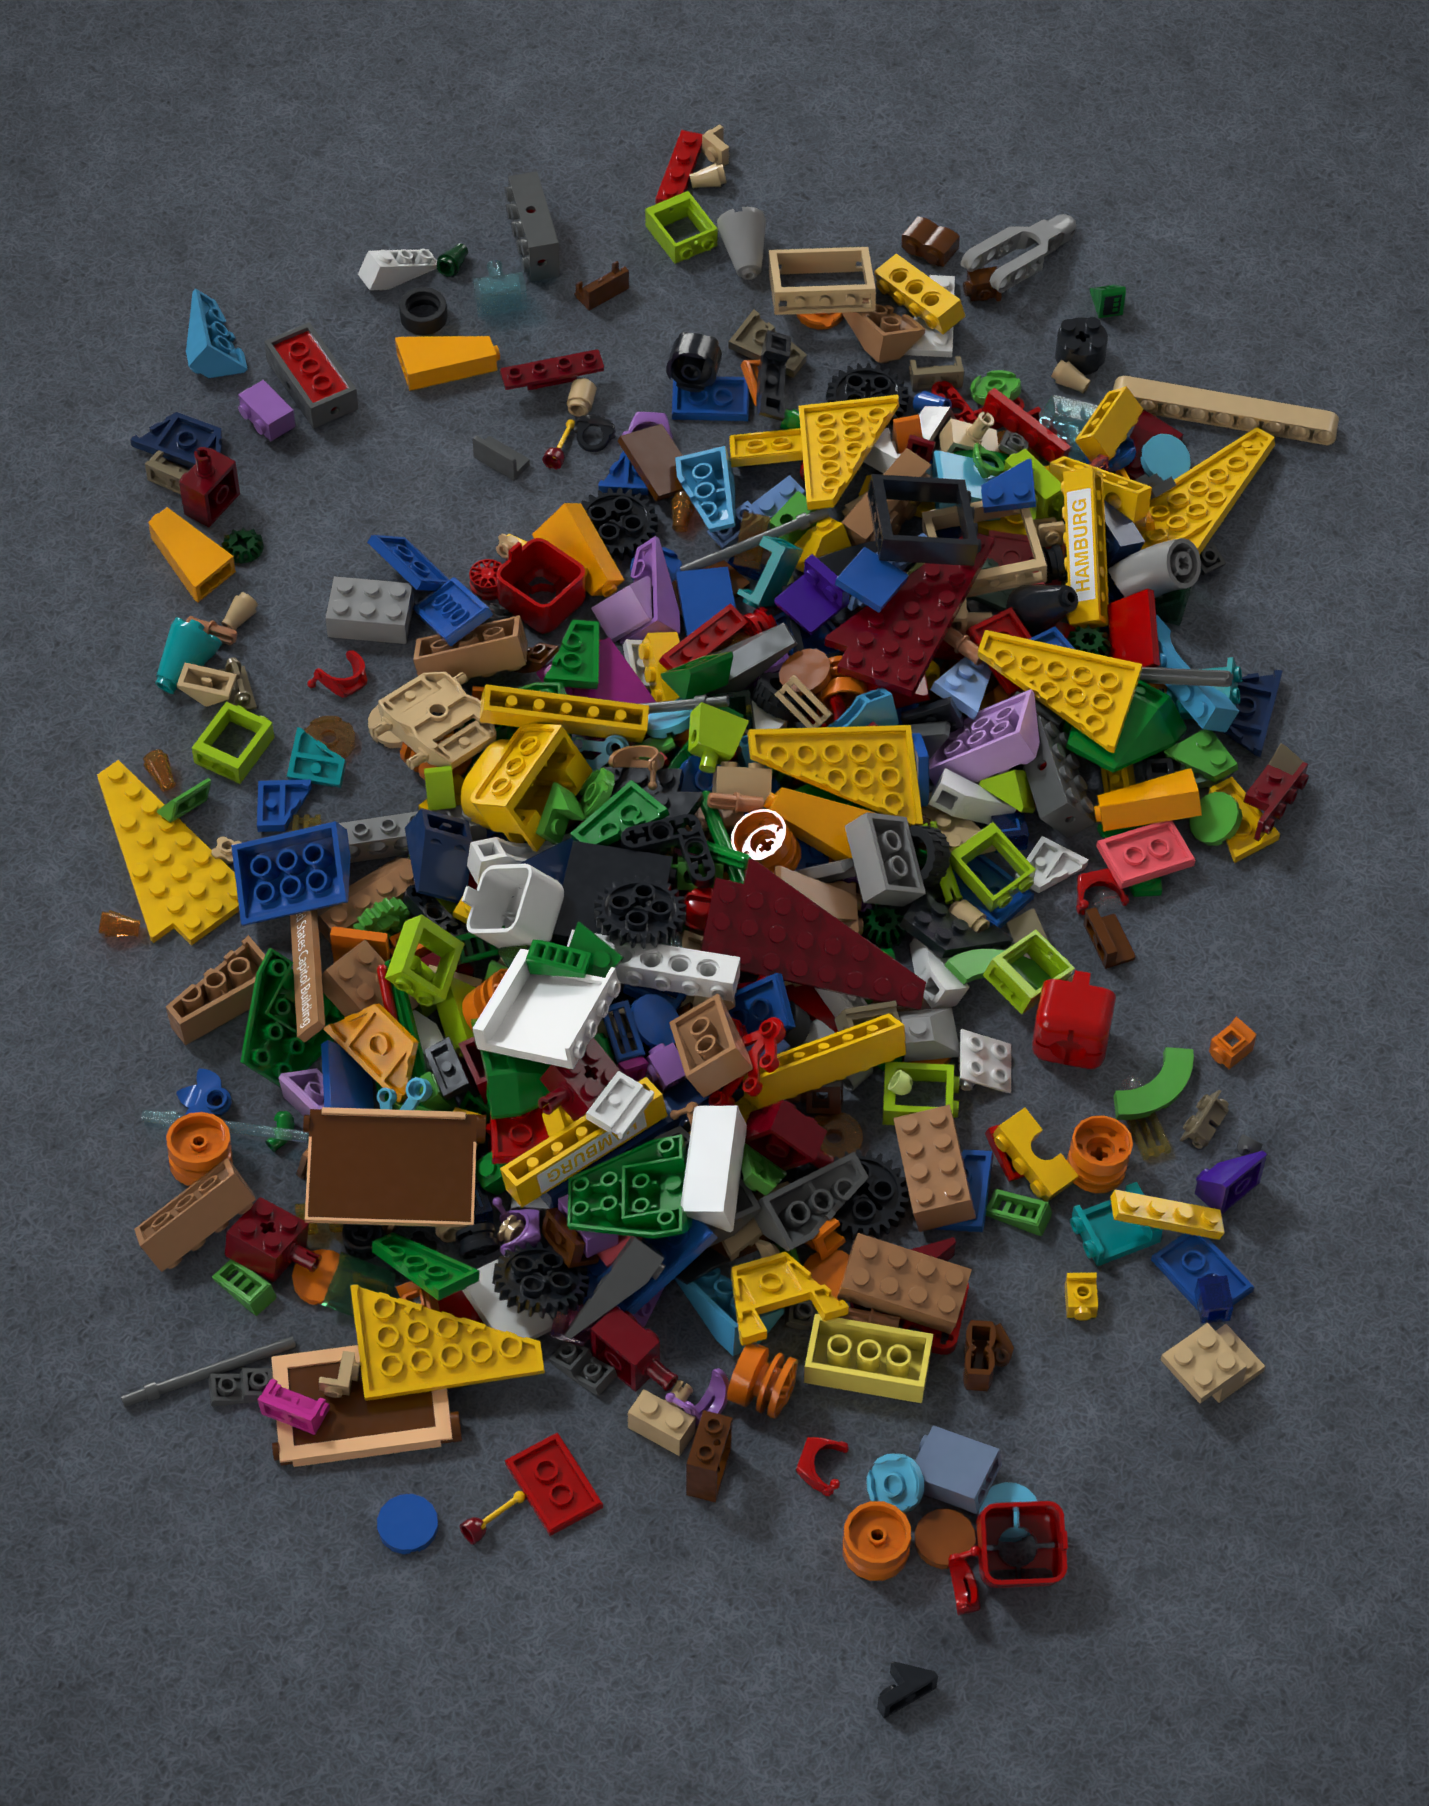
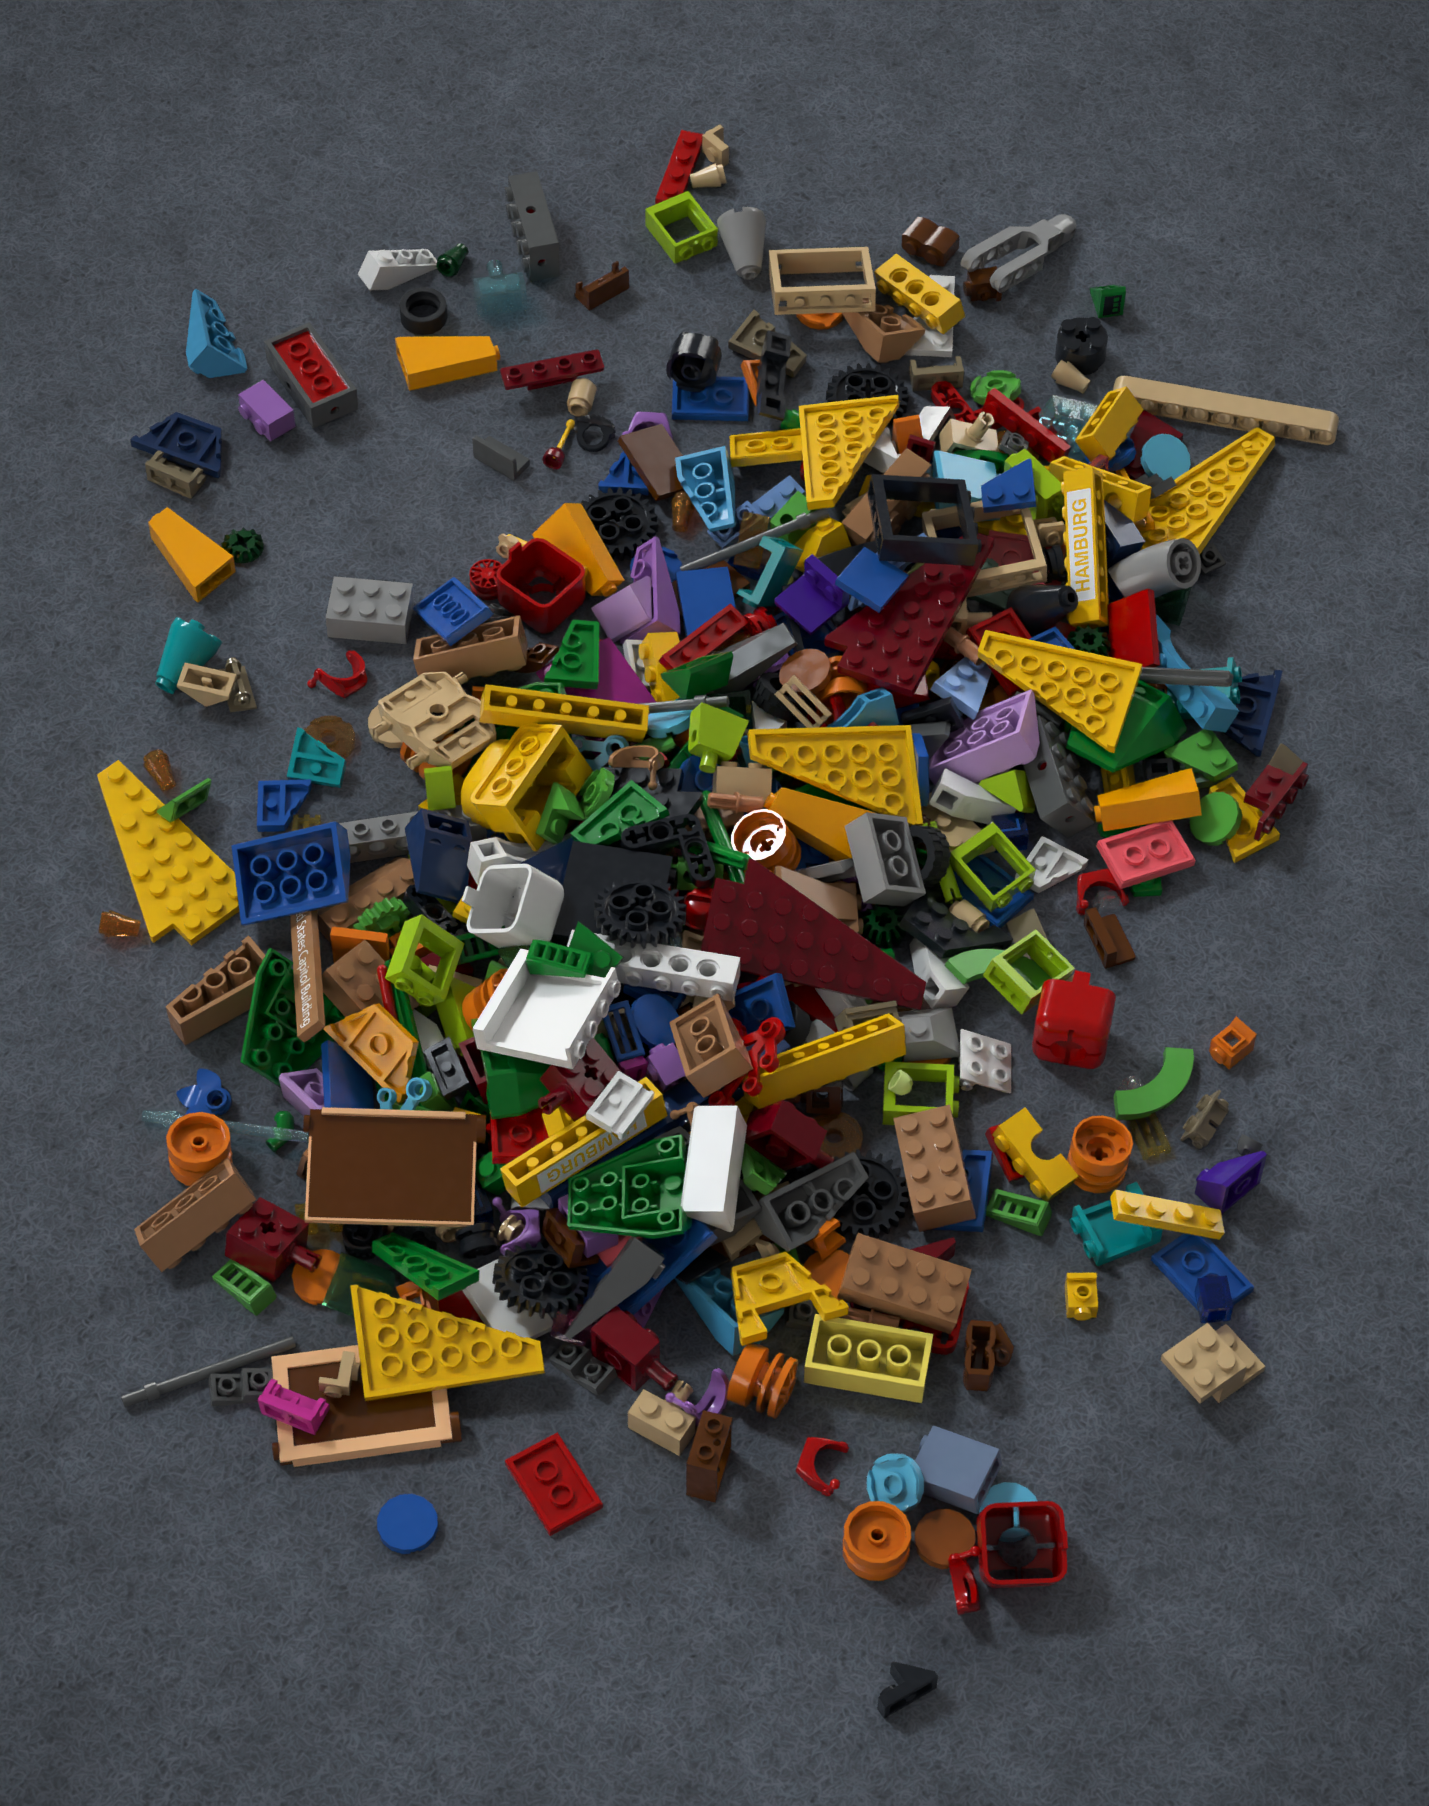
dark red brick [179,447,240,527] -> none
nougat axle [186,616,237,645] -> none
lime window [192,702,275,784] -> none
tan plate [211,837,242,864] -> none
tan cone [221,592,258,630] -> none
blue tile [367,535,449,591] -> none
hinge [460,1491,526,1545] -> none
blue cone [913,391,952,414] -> none
bright green piece [972,443,1004,478] -> none

